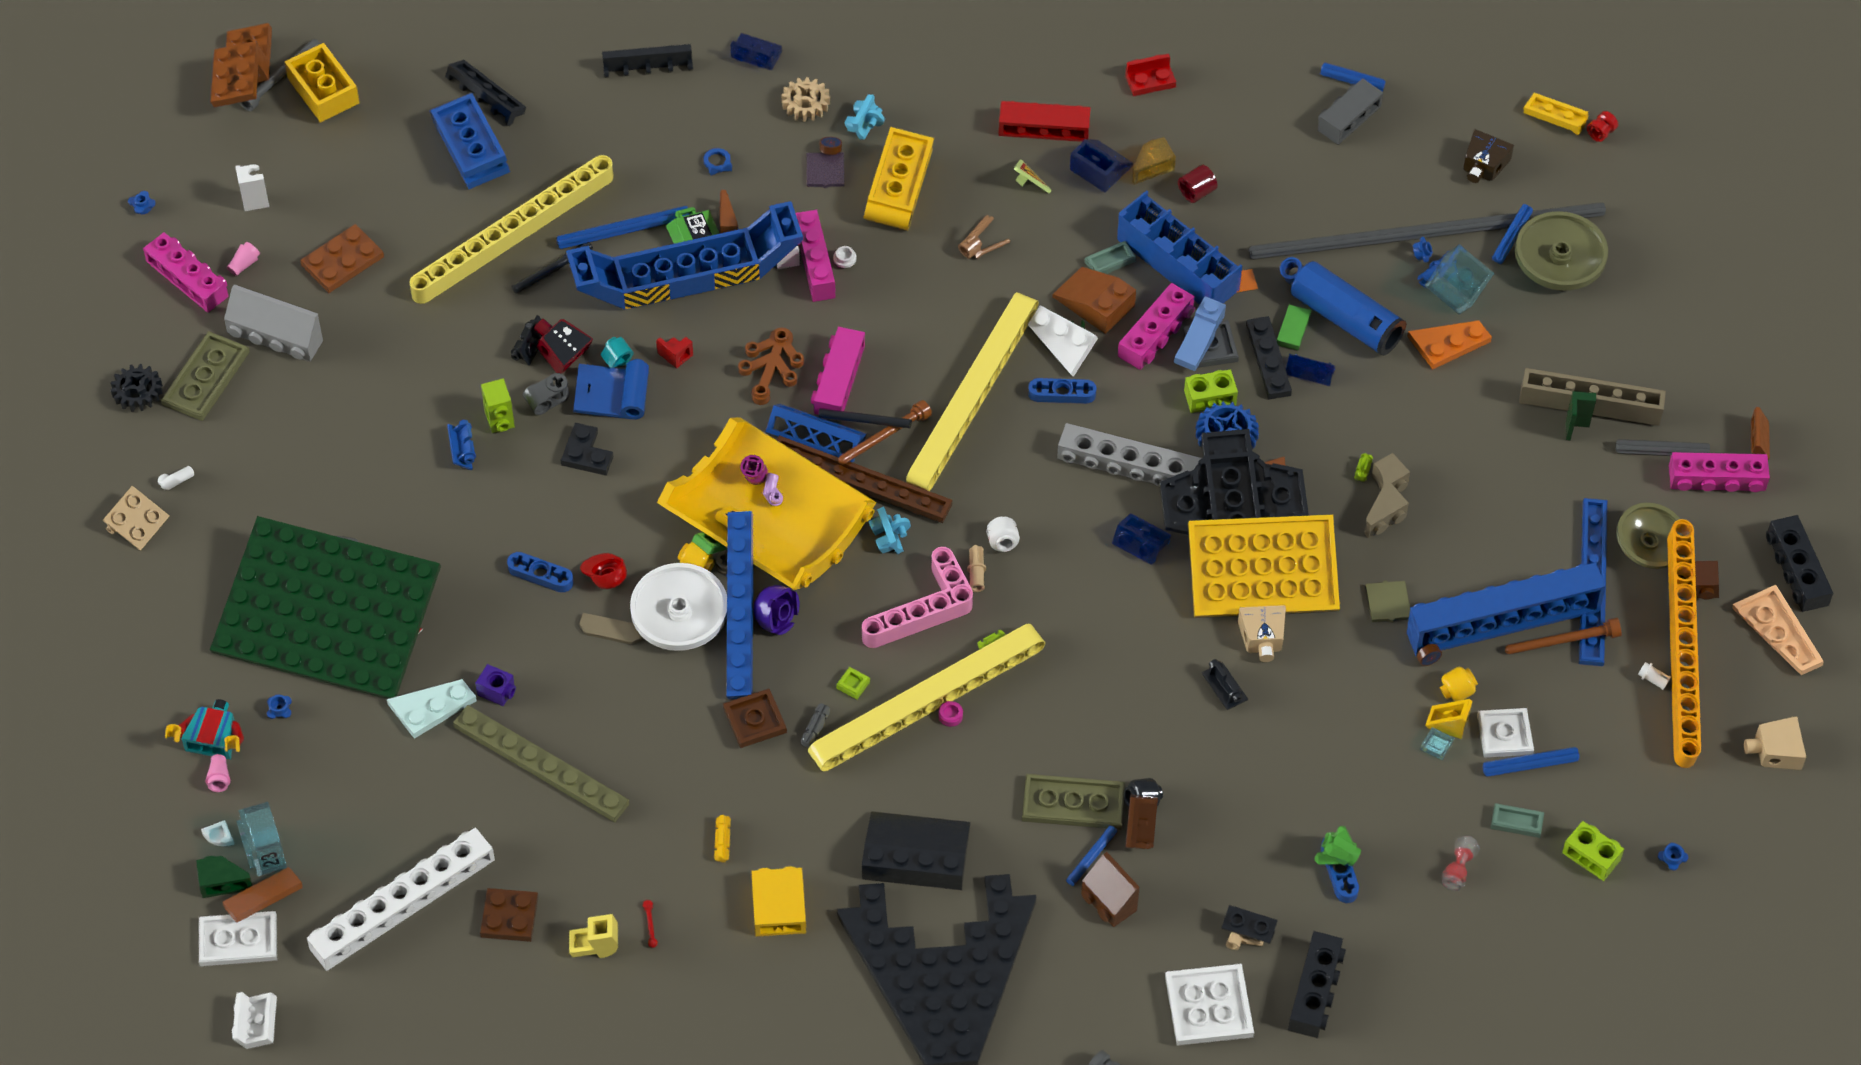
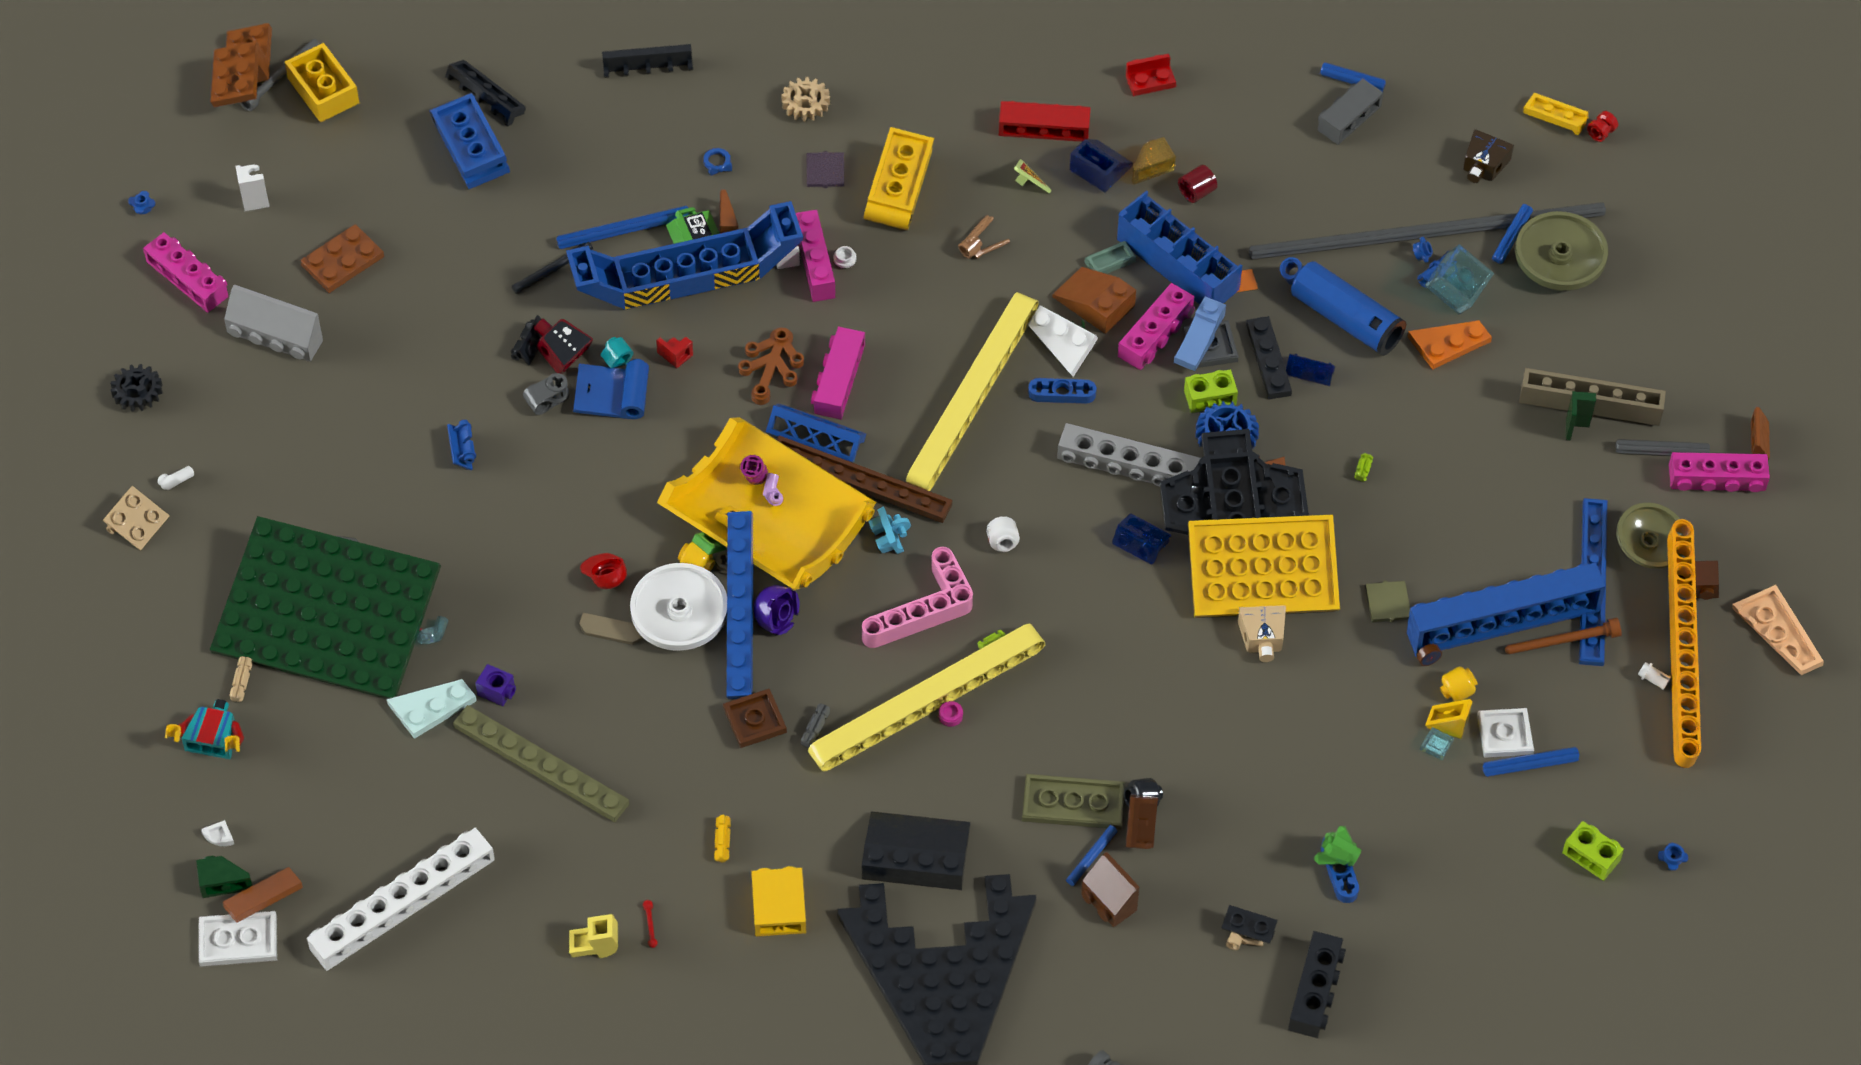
olive tile [161,331,250,421] -> none
bright pink cone [205,754,231,792] -> none
bright pink cone [227,242,260,276] -> none
white bracket [232,992,277,1049] -> none
clear light blue brick [236,802,287,876] -> none
blue plate [267,695,292,719] -> none
light yellow beam [410,155,613,304] -> none
reddish brown plate [480,888,538,942] -> none
lime brick [481,378,515,433] -> none
blue beam [507,552,573,592] -> none
black plate [561,423,614,476] -> none
clear blue bracket [730,33,782,71] -> none
reddish brown tile [819,137,842,155] -> none
black bar [819,408,912,429] -> none
lime tile [836,667,870,700] -> none
dark orange piece [838,400,932,465] -> none
medium azure hips [845,94,885,140] -> none
tan axle [967,545,986,592] -> none
white plate [1165,964,1254,1045] -> none
black hinge [1202,659,1248,710] -> none
bright green tile [1277,304,1311,351] -> none
dark tan arch [1364,453,1410,538] -> none
clear piece [1441,836,1480,891] -> none
sand green tile [1490,803,1544,838] -> none
tan torso [1744,717,1806,770] -> none
black brick [1766,515,1834,612] -> none
none -> tan axle [229,656,253,702]
none -> clear light blue arm [417,616,449,644]

